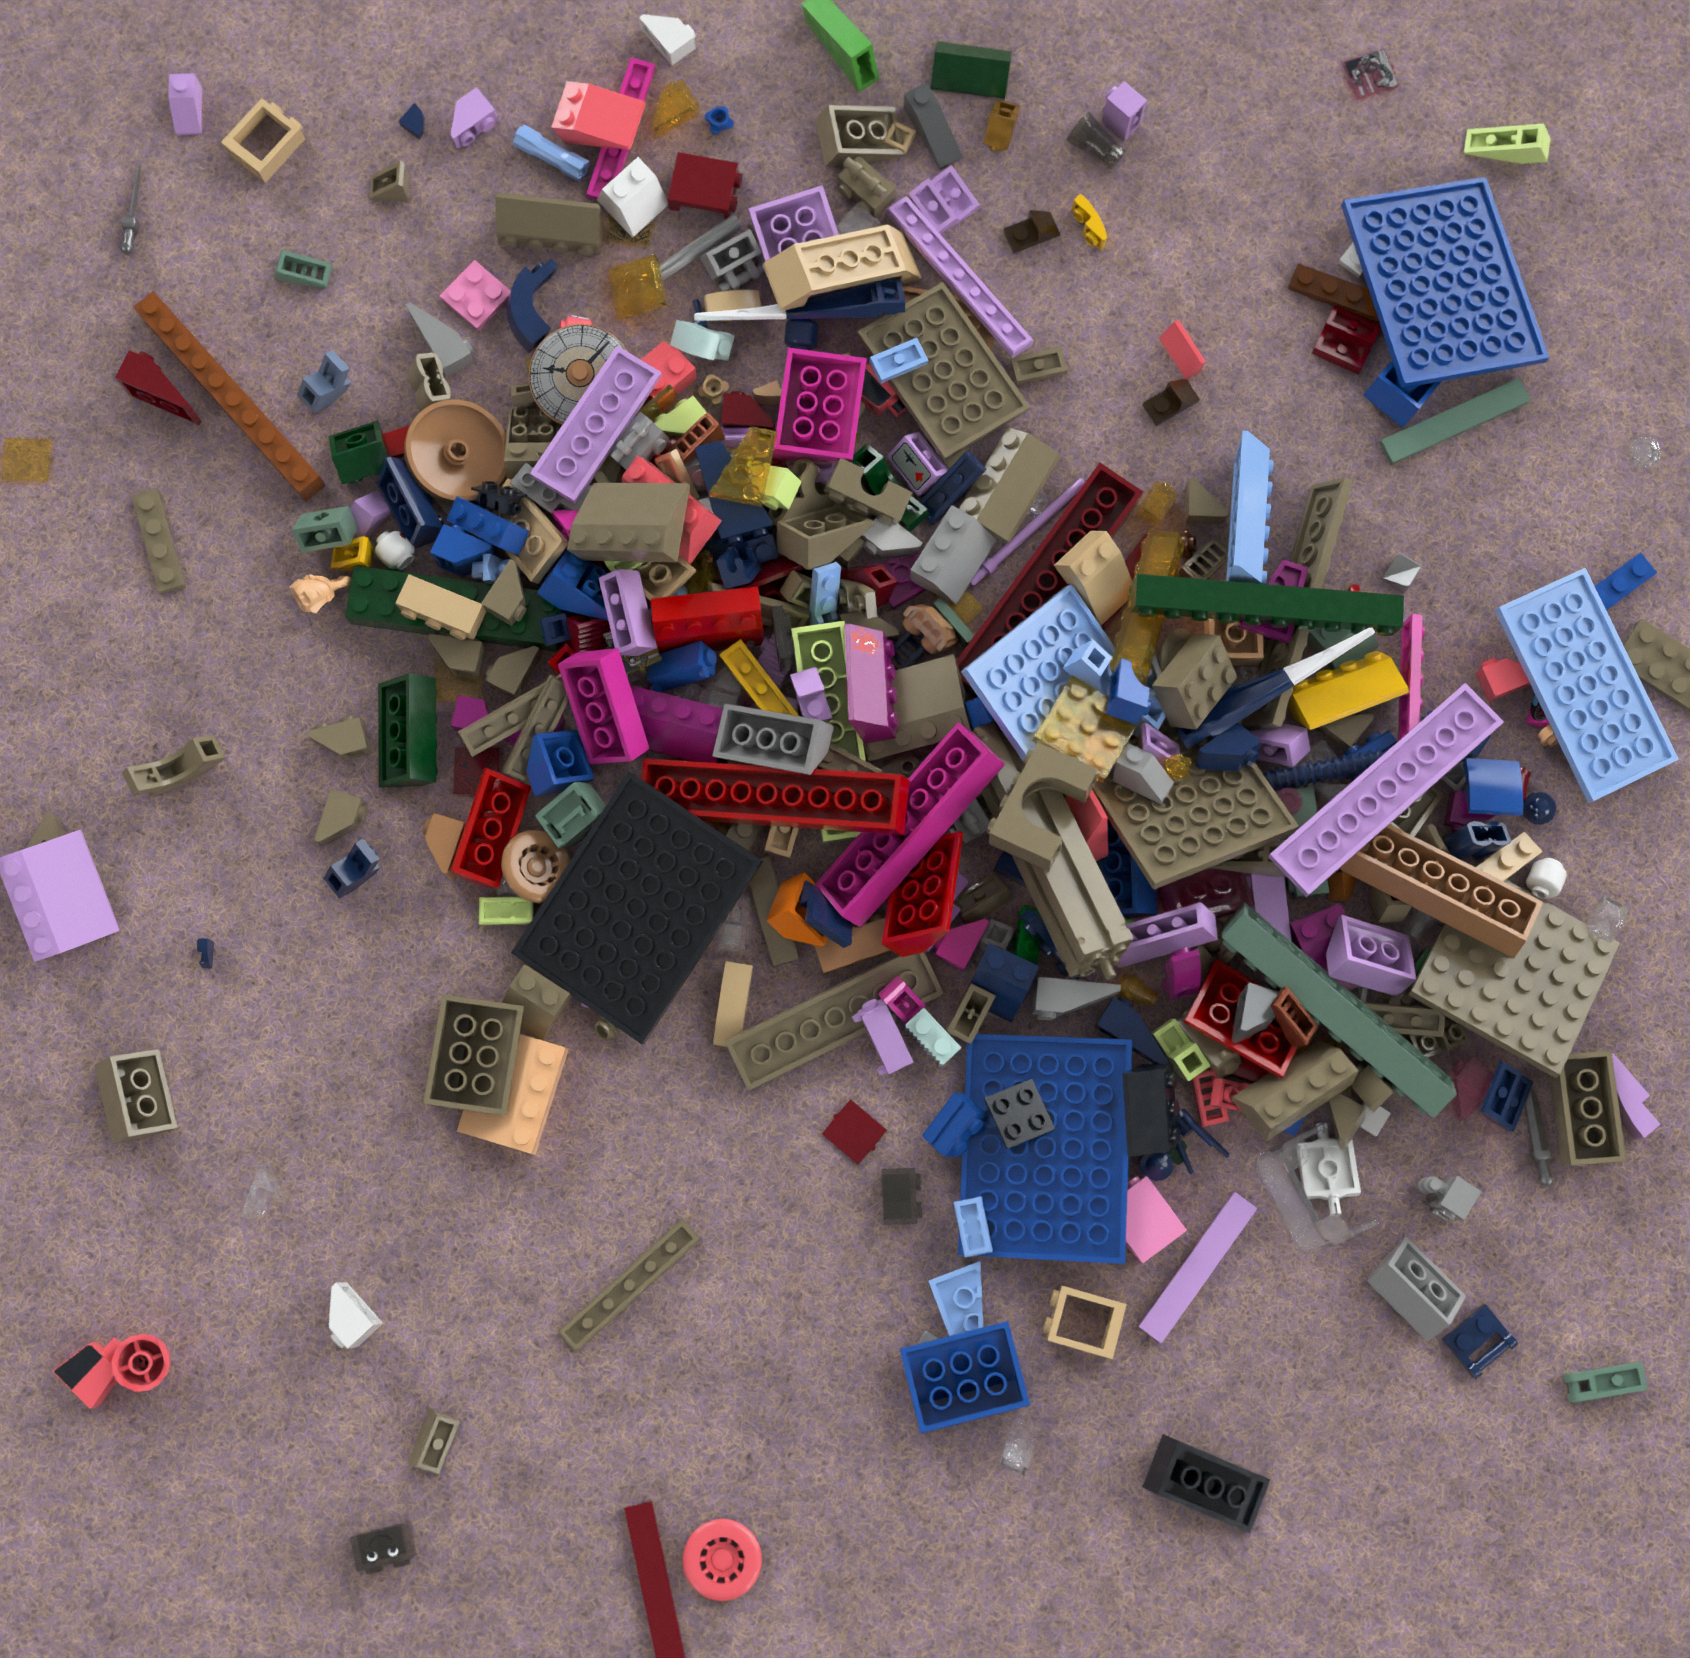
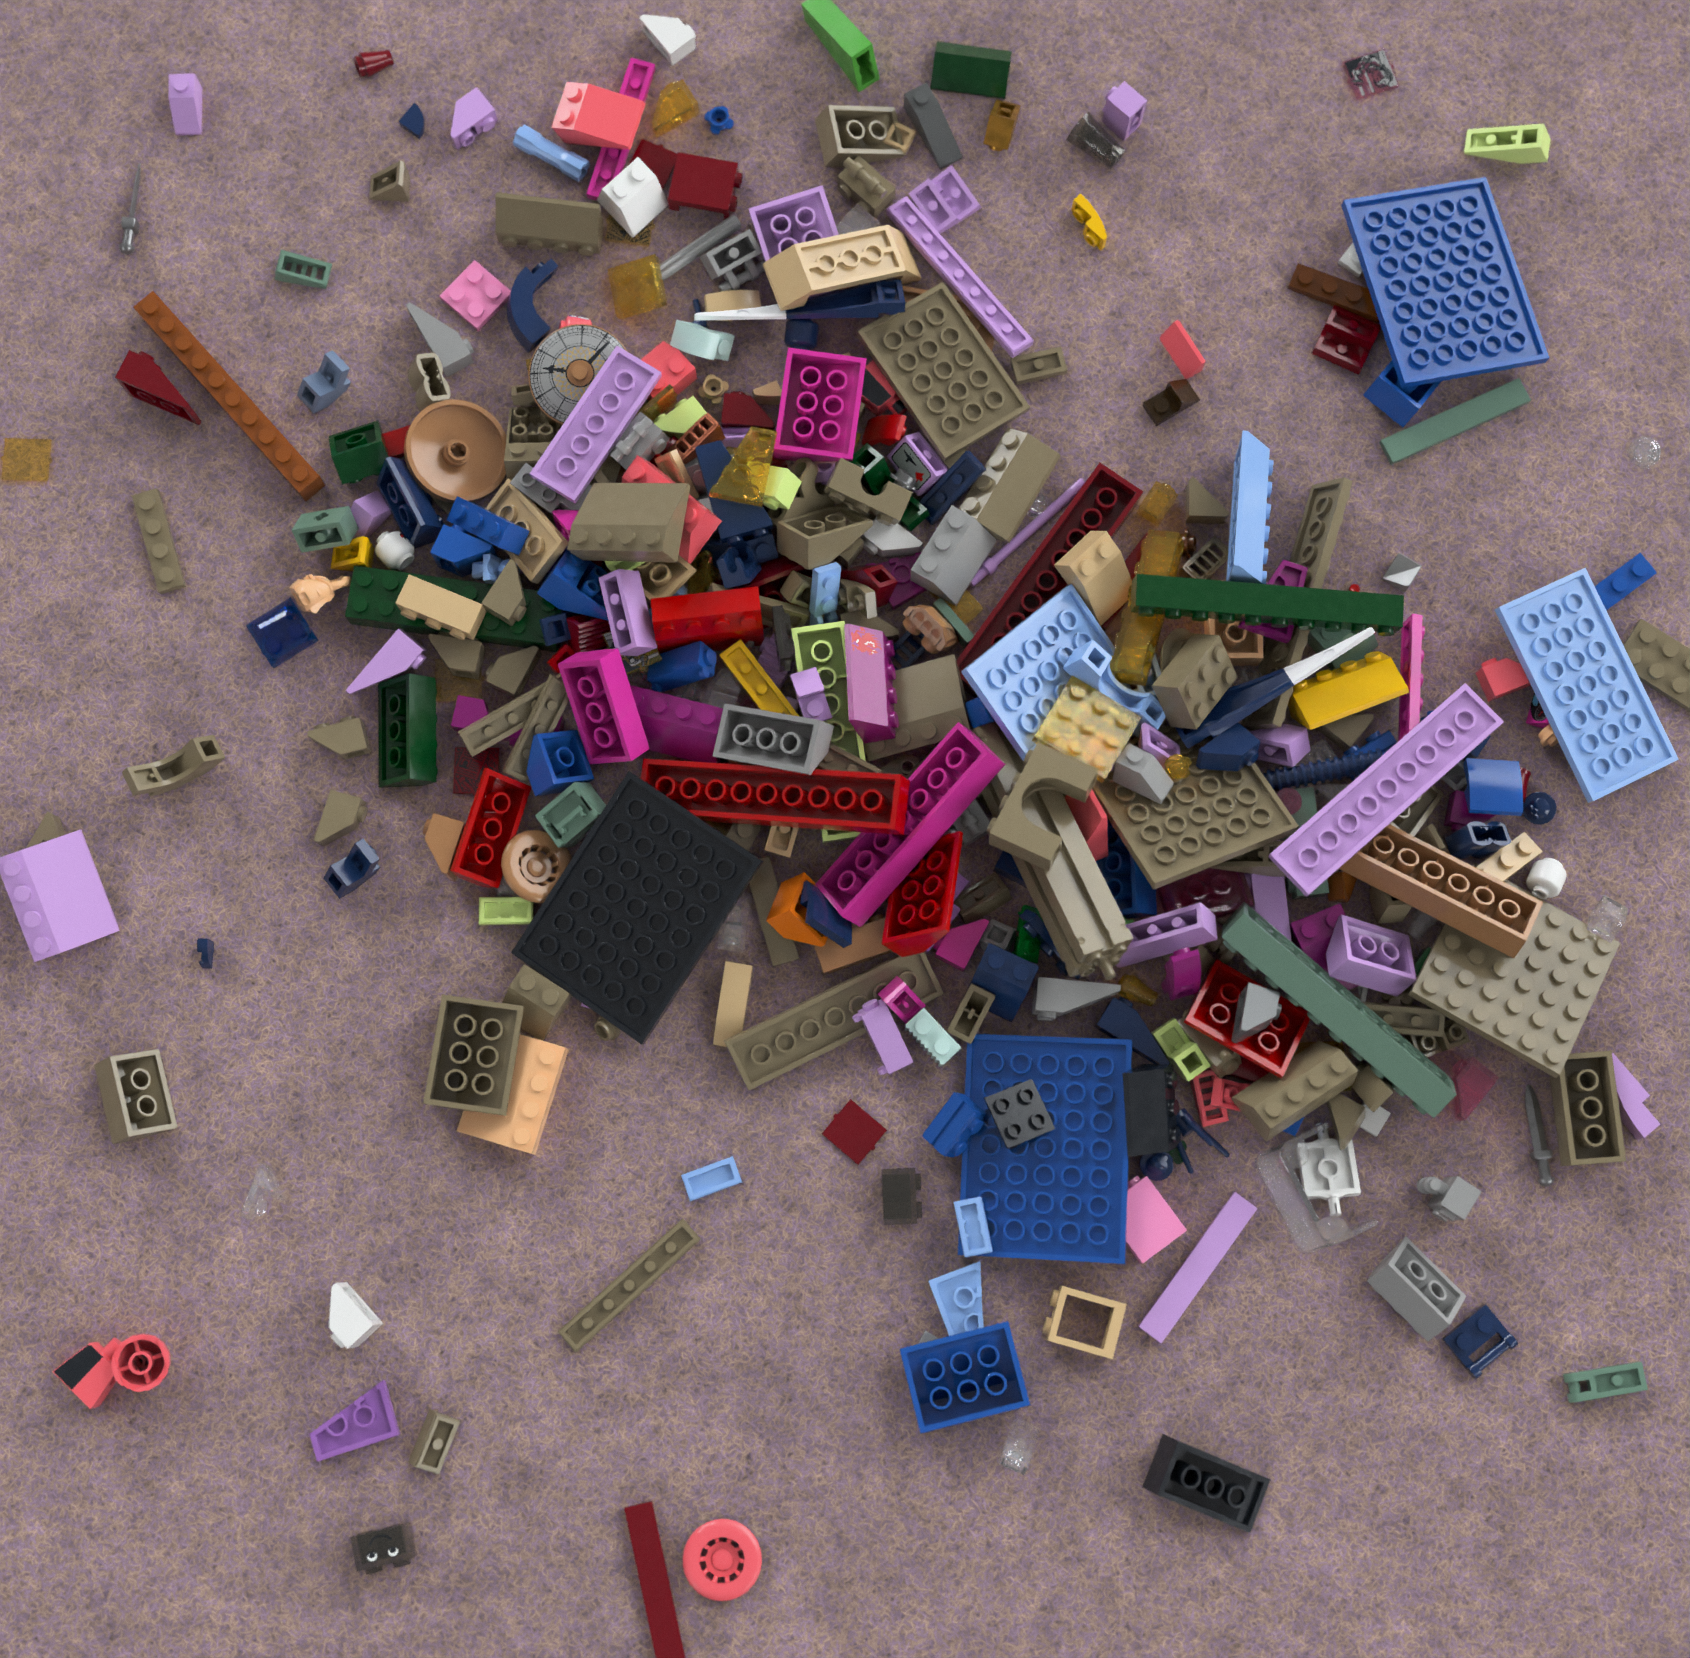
tan window [221,98,305,183] -> none
black hinge [471,481,527,516] -> none
light blue plate [869,338,928,384] -> none
dark brown slope [1003,210,1060,254] -> none
blue arch [1106,658,1151,724] -> none
copper slope [1270,986,1318,1047] -> none
dark blue slope [1480,1061,1533,1132] -> none
none -> clear blue slope [246,597,319,668]
none -> medium lavender wing [310,1380,400,1462]
none -> lavender slope [346,629,427,694]
none -> dark red cone [353,49,394,78]
none -> dark red piece [629,139,677,190]
none -> light blue tile [681,1156,742,1202]
none -> red slope [861,414,907,447]
none -> flat silver plate [890,468,917,491]

